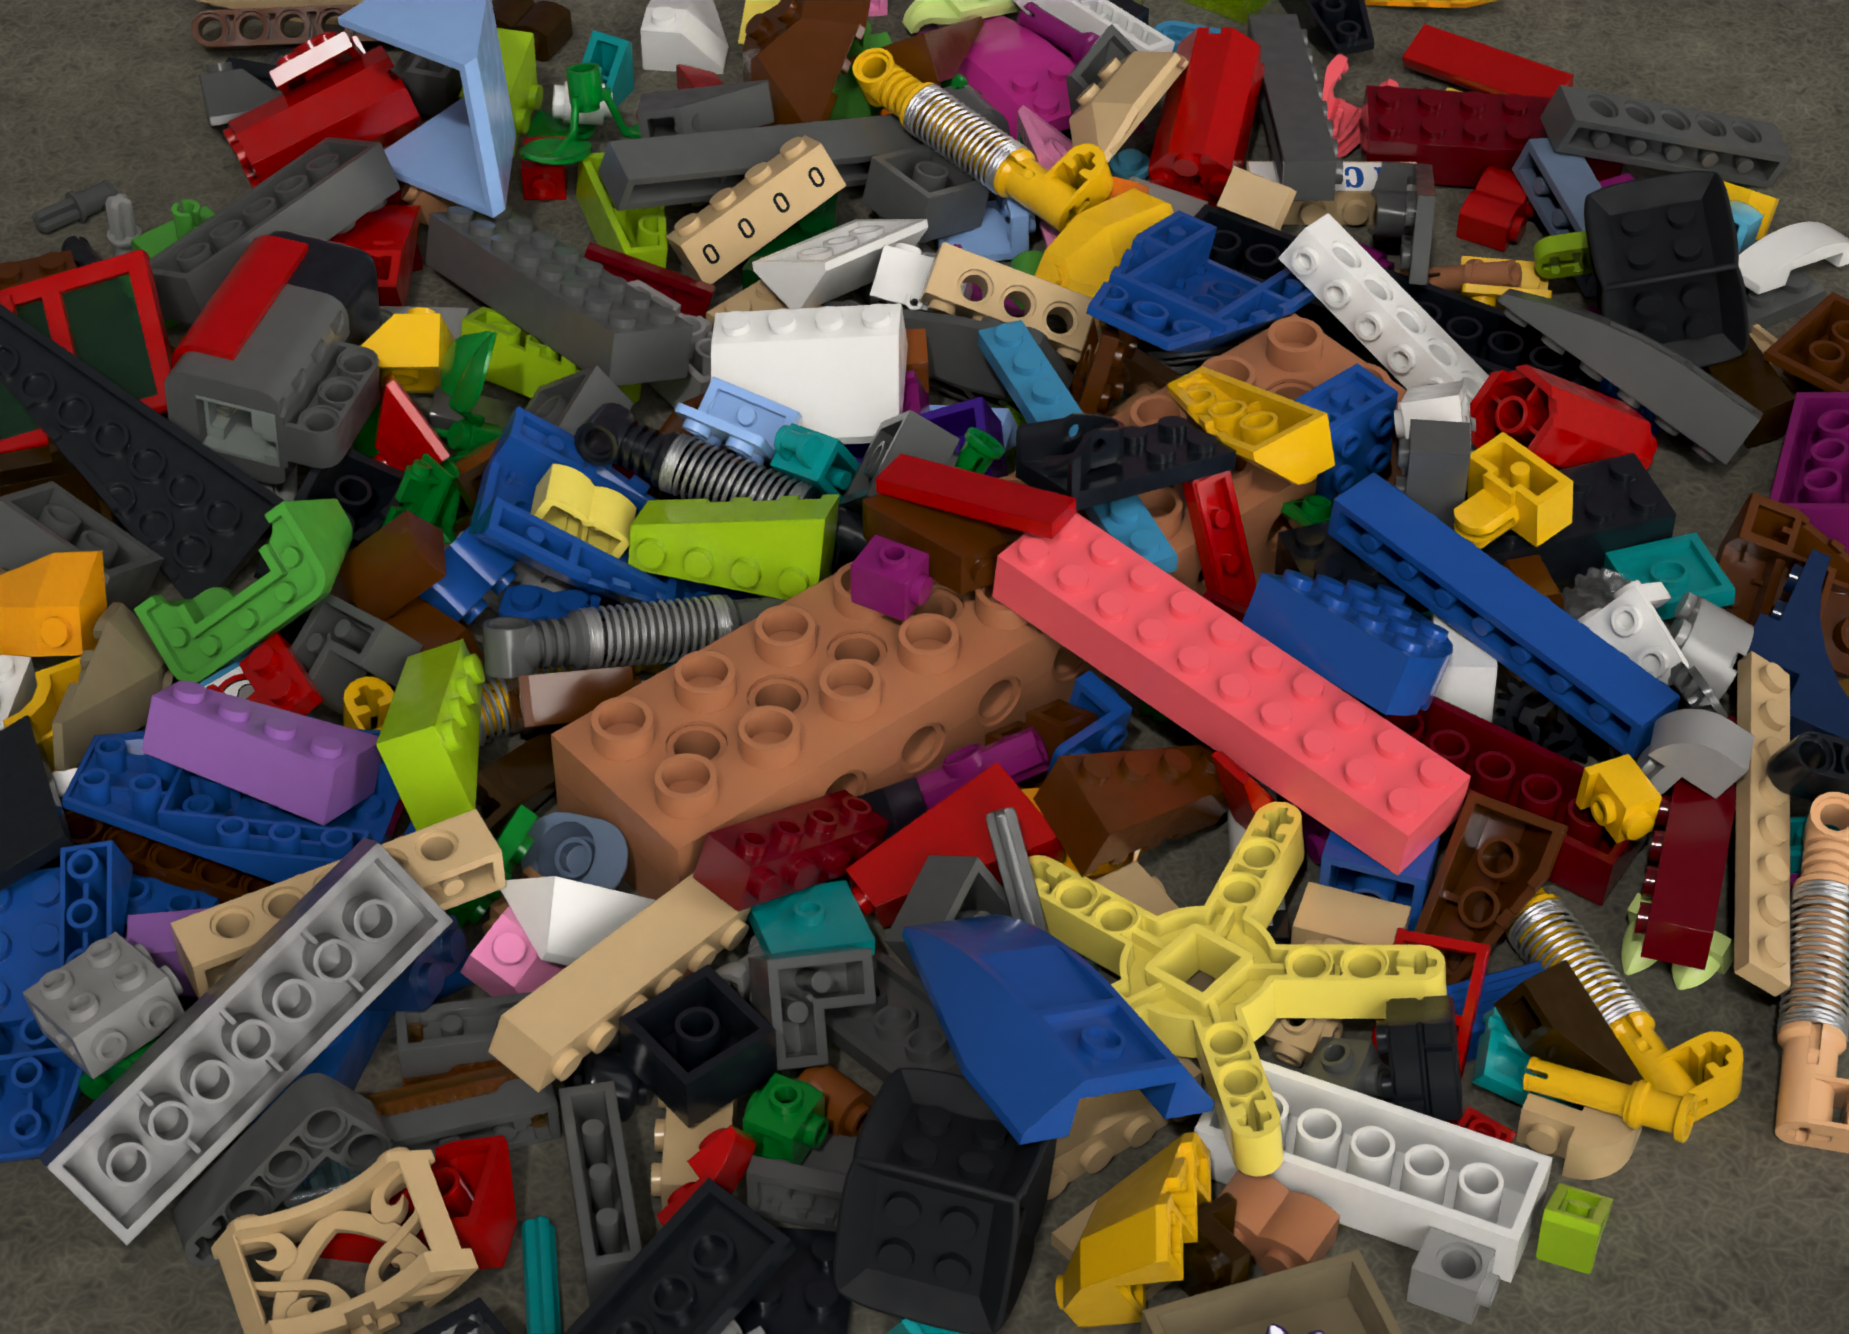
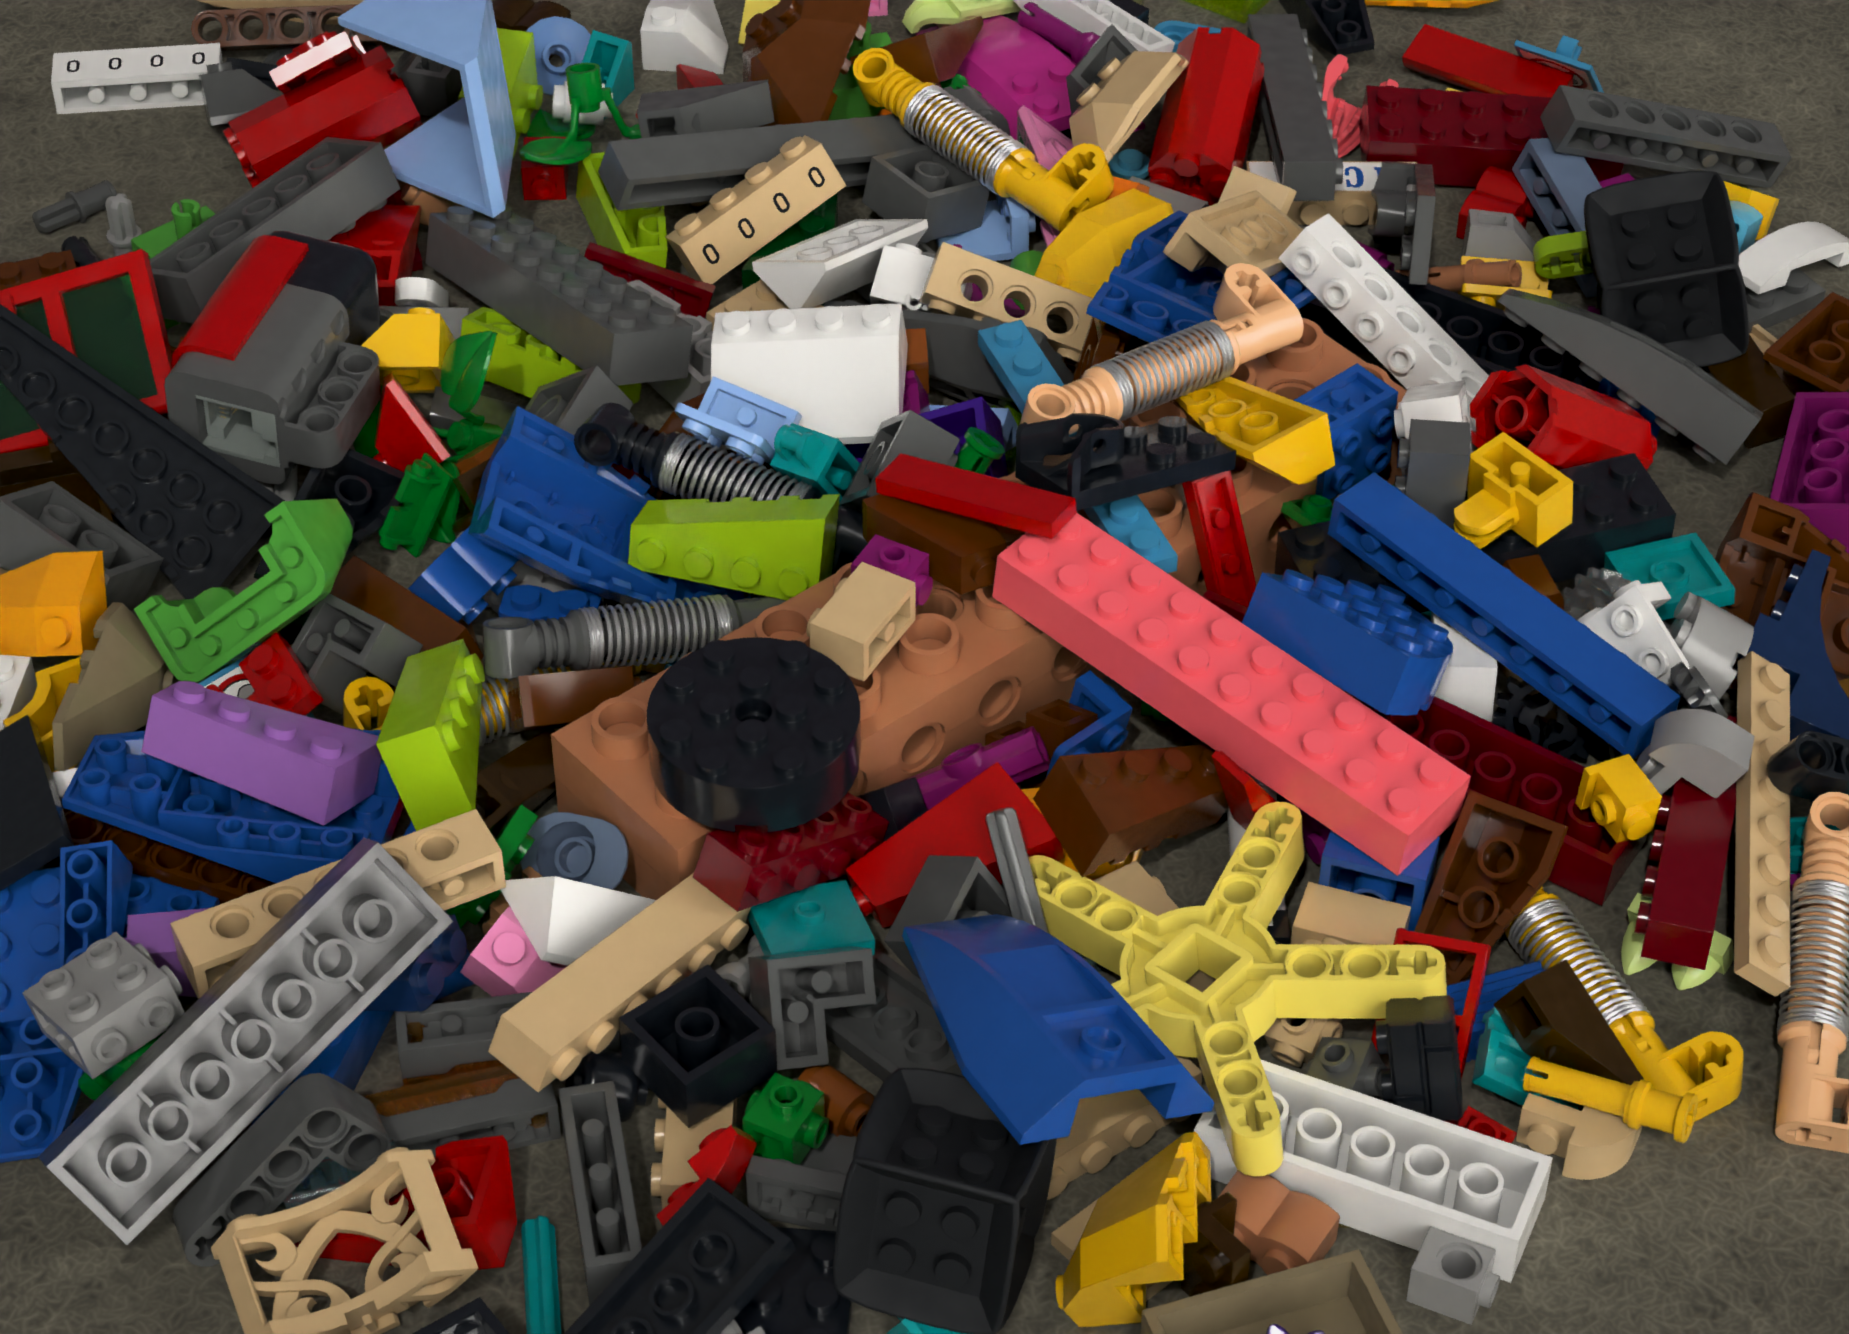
reddish brown brick [340,510,446,621] -> none
light yellow brick [530,464,637,559] -> none
lime slope [1536,1183,1614,1274] -> none
none -> white brick [51,43,223,114]
none -> white beam [395,277,449,307]
none -> medium blue dish [526,16,591,95]
none -> black brick [647,637,861,832]
none -> tan brick [806,562,916,682]
none -> light nougat piece [1019,263,1304,435]
none -> tan plate [1163,190,1303,294]
none -> light grey slope [1461,209,1550,284]
none -> dark azure piece [1514,35,1604,93]

